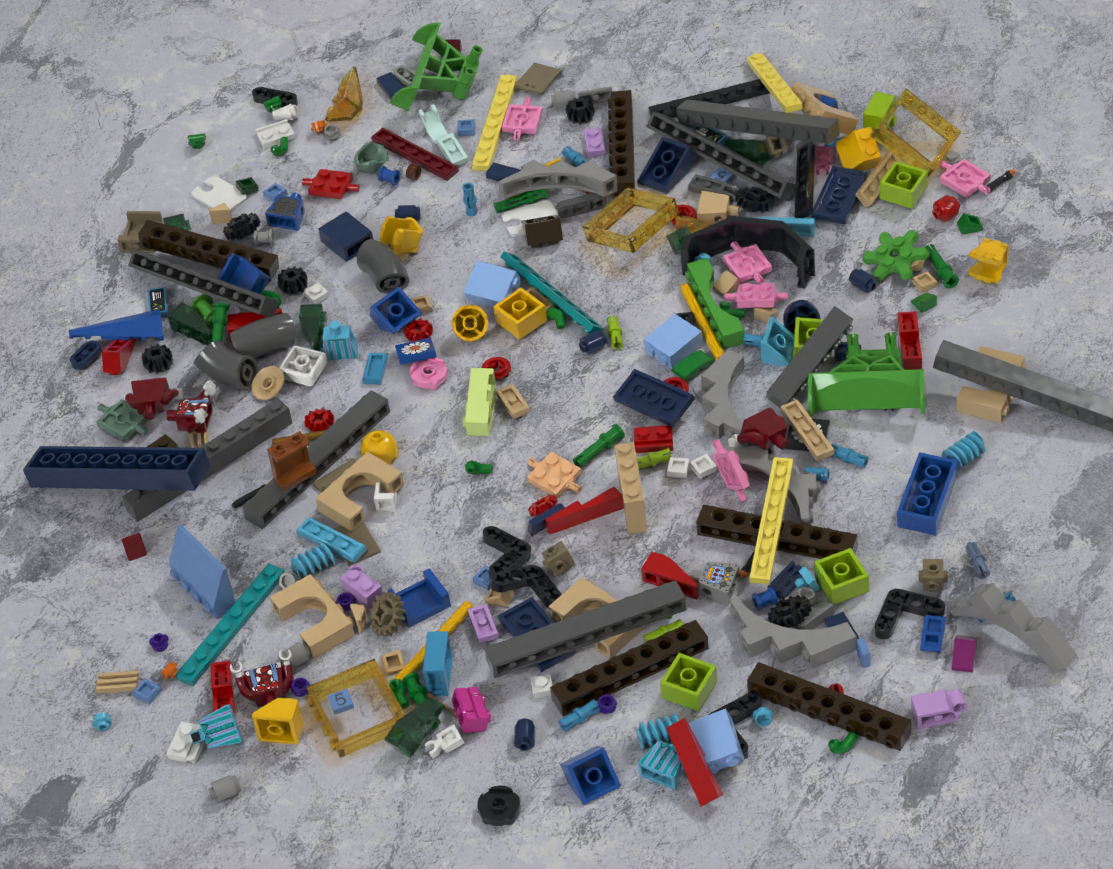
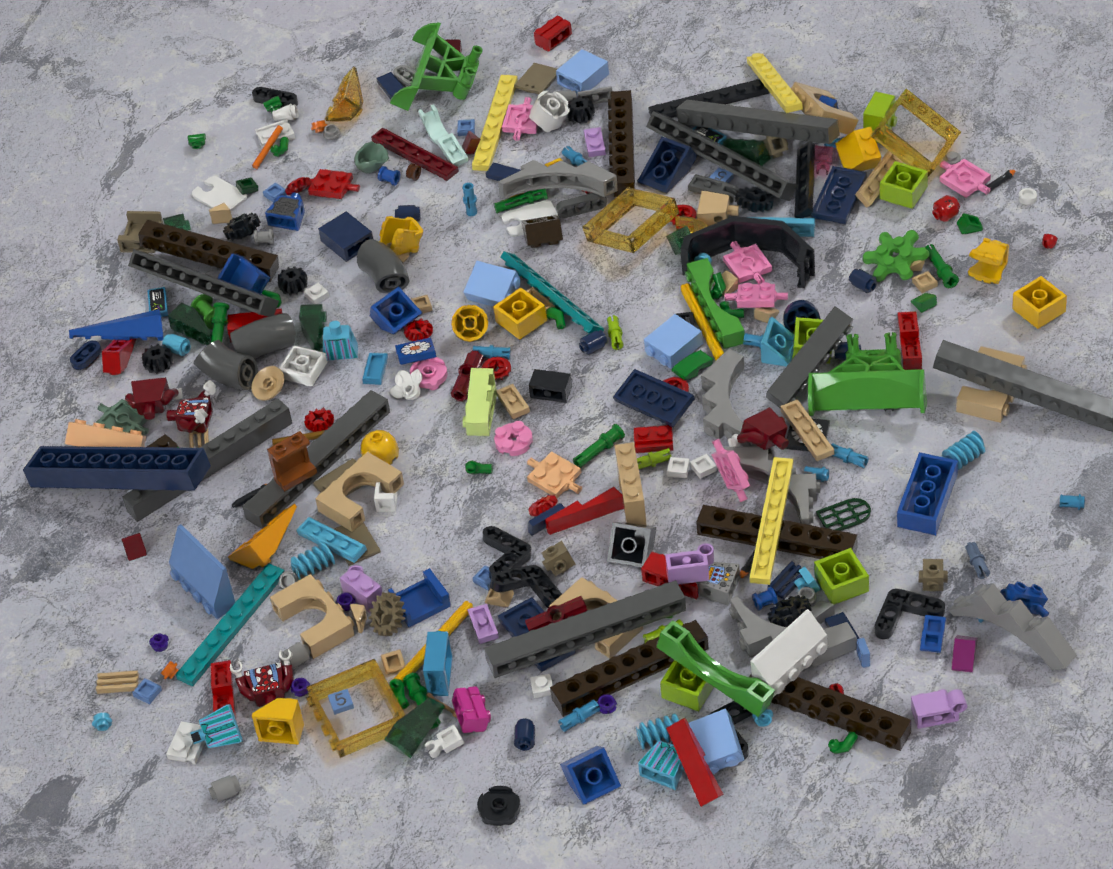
none -> light nougat wedge [65,419,146,447]
none -> medium azure brick [162,334,191,356]
none -> light orange wedge [228,504,297,569]
none -> orange bar [252,125,283,169]
none -> red gear [285,177,311,196]
none -> white plate [389,369,422,400]
none -> dark red piece [451,350,484,402]
none -> dark red slope [462,131,481,154]
none -> dark azure pin [473,345,511,359]
none -> bright pink plate [494,421,533,456]
none -> dark red piece [525,596,588,631]
none -> black brick [528,369,572,403]
none -> white brick [529,90,570,132]
none -> red brick [534,15,572,52]
none -> light blue brick [556,49,609,94]
none -> black slope [607,522,657,568]
none -> bright green arch [657,620,775,717]
none -> lavender hinge [665,543,714,584]
none -> green arm [710,272,726,299]
none -> white slope [750,609,828,697]
none -> dark green window [816,498,871,531]
none -> blue brick [1000,581,1049,617]
none -> yellow brick [1012,276,1067,329]
none -> white tile [1019,188,1037,205]
none -> red hinge [1042,234,1058,249]
none -> dark azure pin [1060,494,1085,510]

